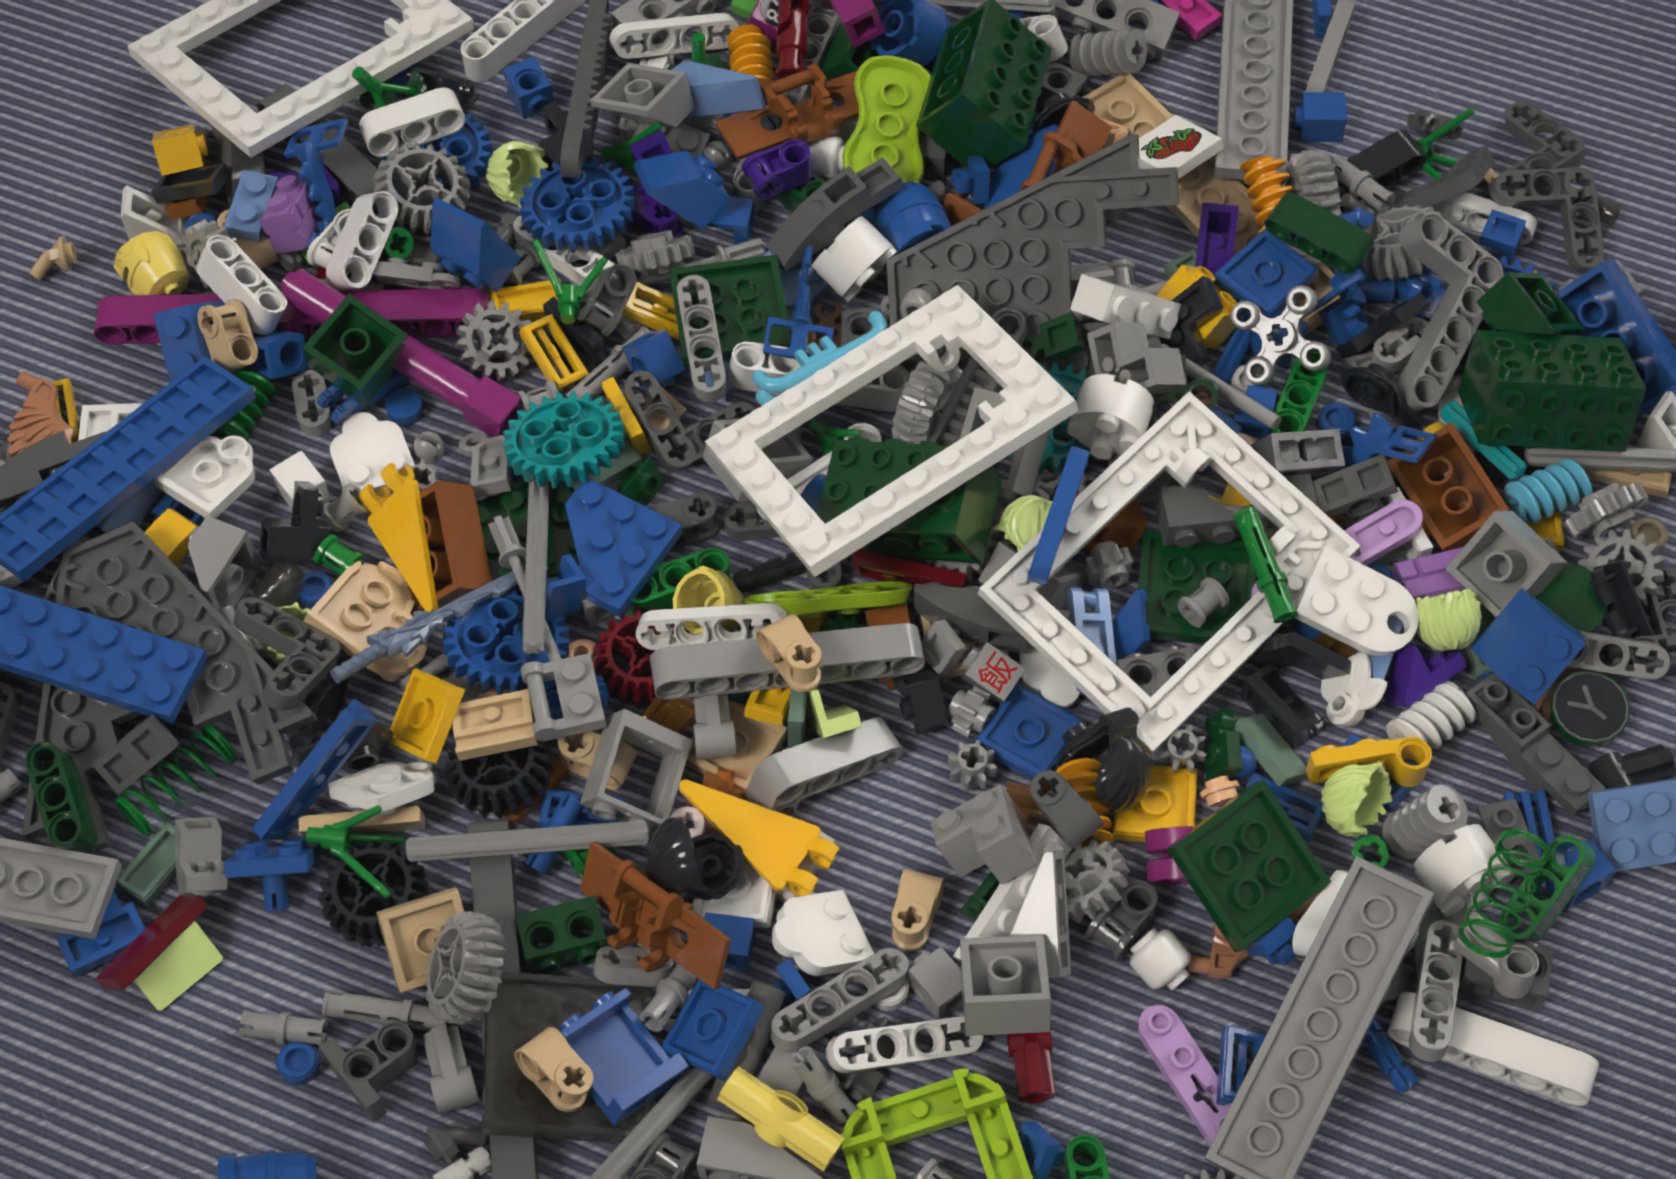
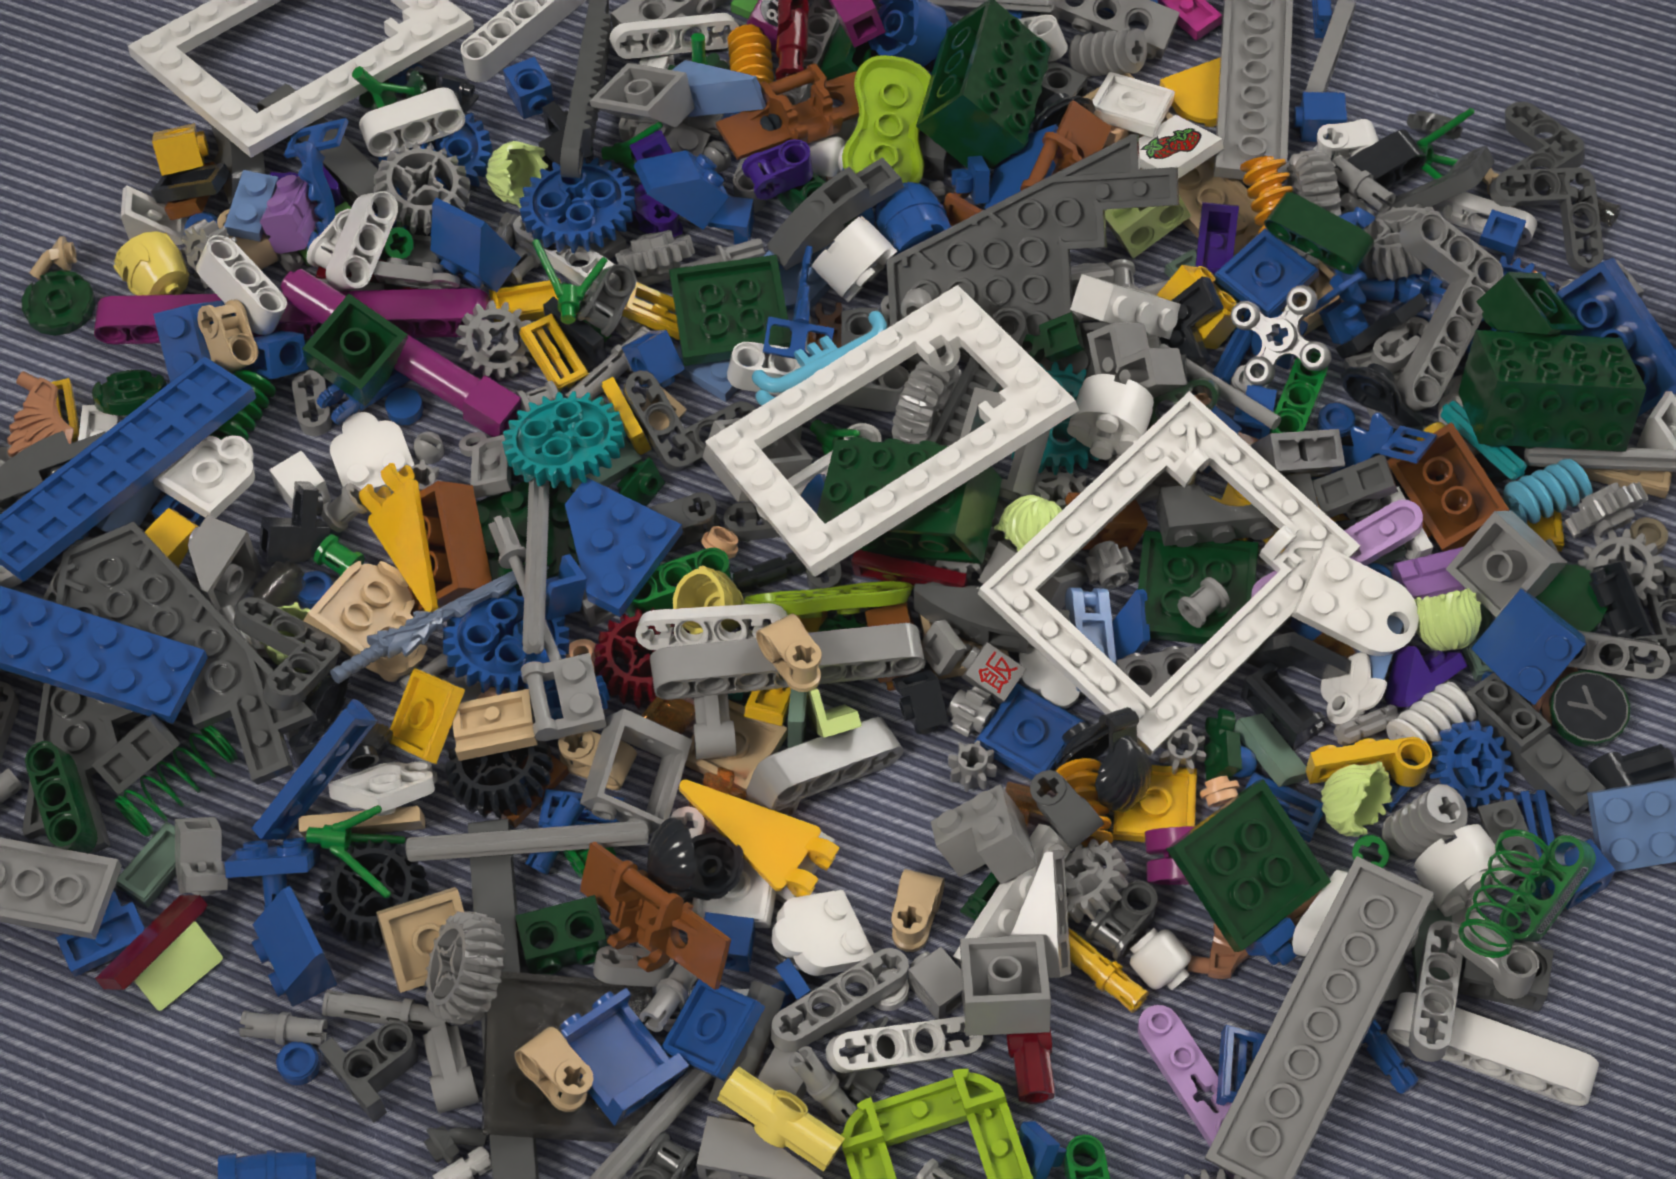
light grey beam [677,275,727,402] -> none
blue beam [1027,446,1090,586] -> none
green pin [1233,507,1298,623] -> none
none -> dark green tile [21,270,96,336]
none -> dark green tile [92,369,167,416]
none -> blue slope [252,886,337,1007]
none -> light nougat plate [701,526,739,559]
none -> yellow pin [1068,927,1149,1013]
none -> white tile [1092,72,1175,138]
none -> yellowish green brick [1105,195,1191,259]
none -> yellow tile [1160,57,1220,127]
none -> white piece [1313,119,1379,167]
none -> light grey axle [1334,704,1399,746]
none -> blue gear [1430,721,1513,808]

